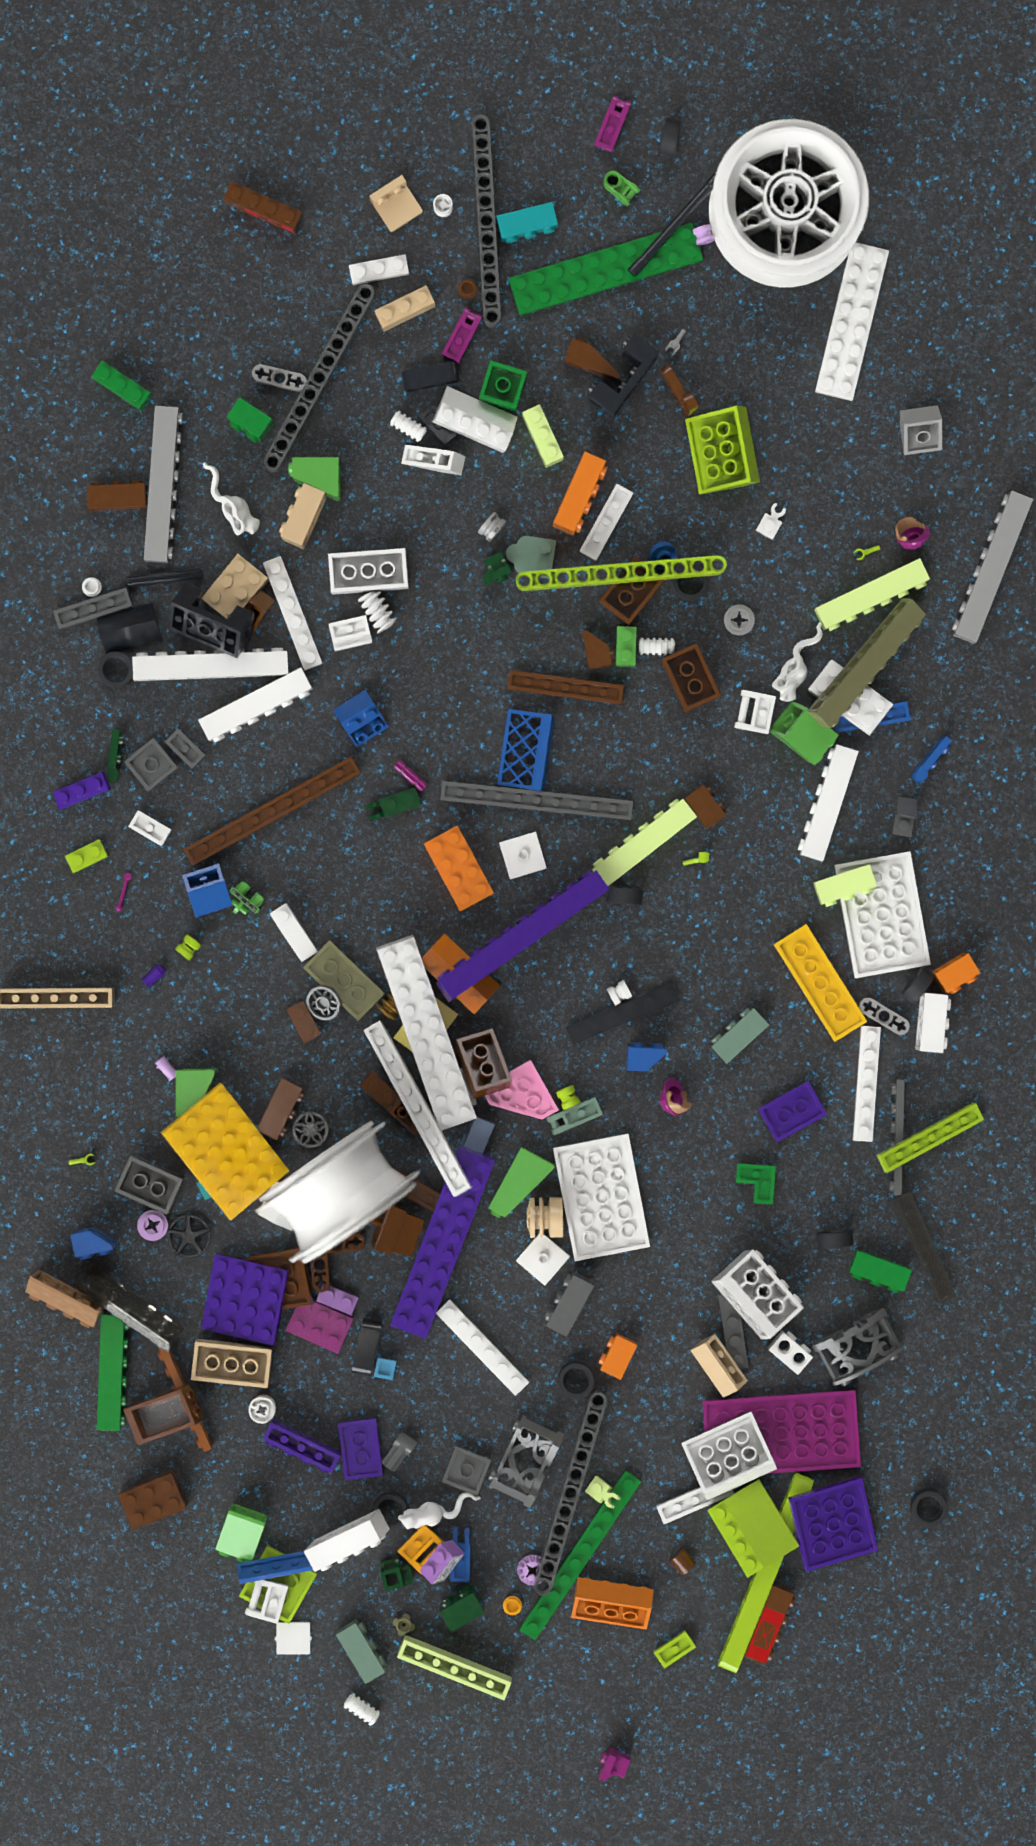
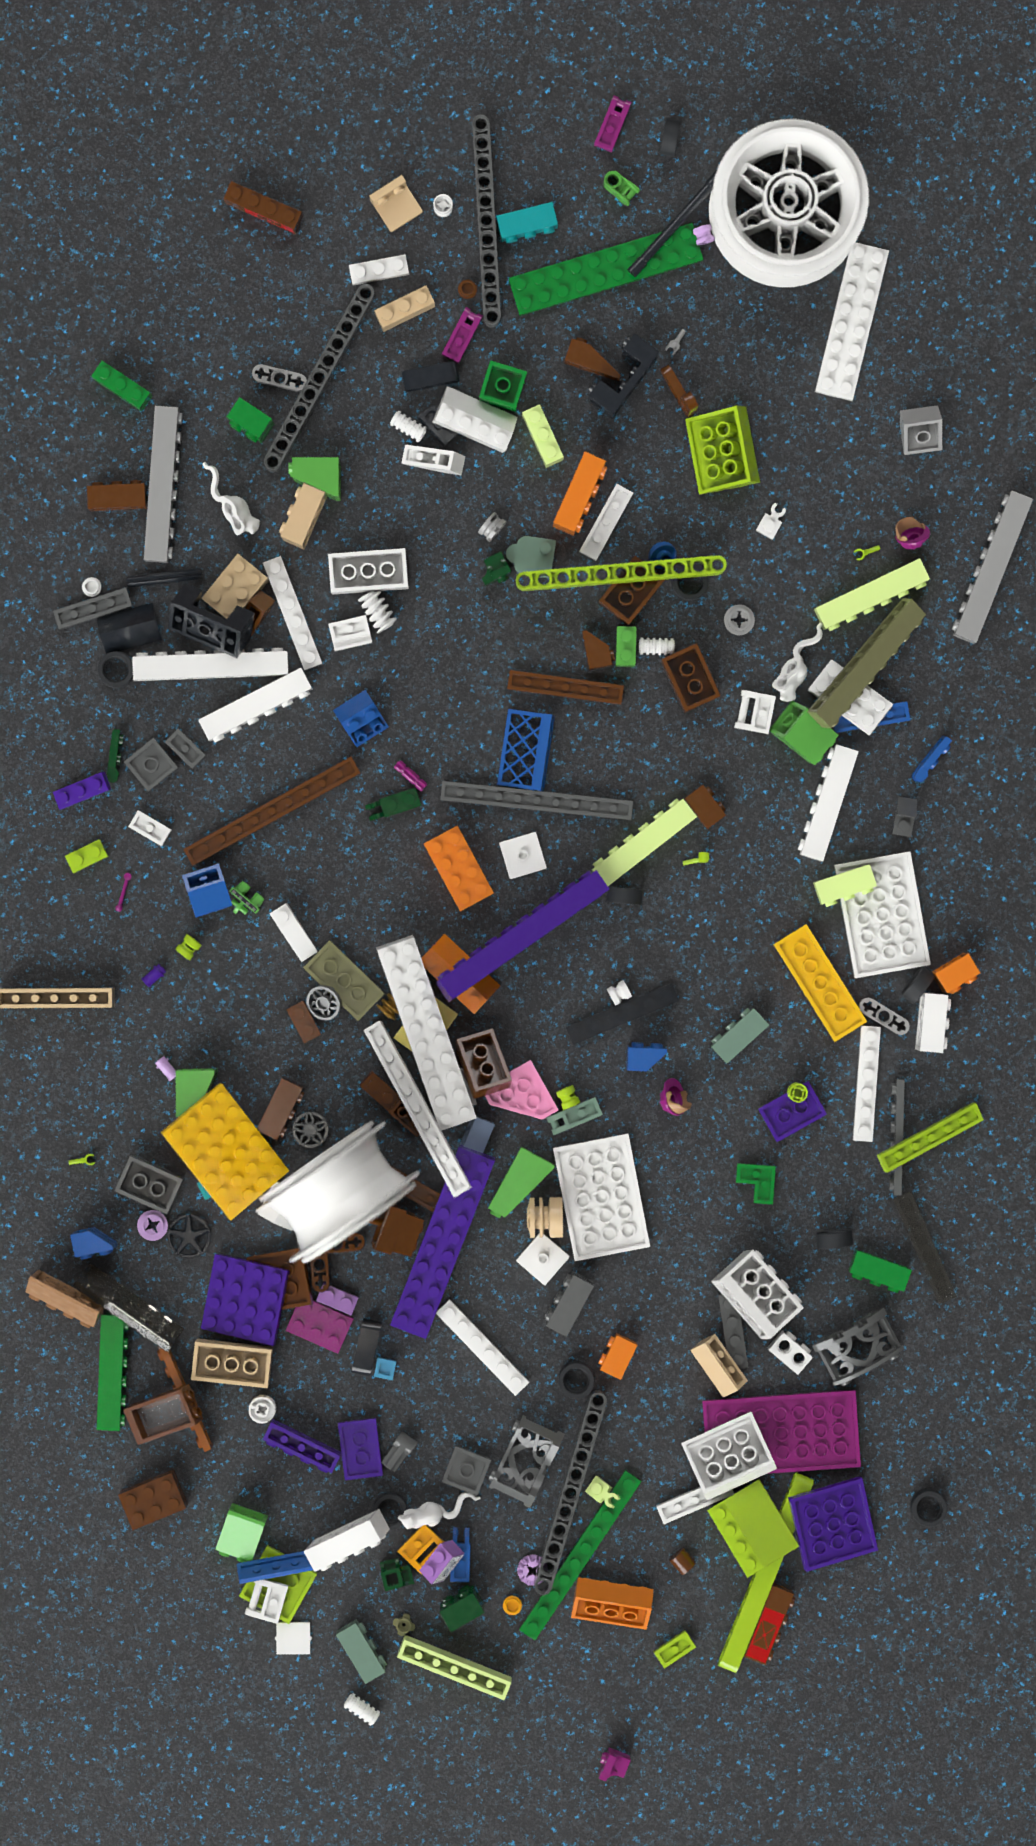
none -> lime wheel [787,1082,808,1103]

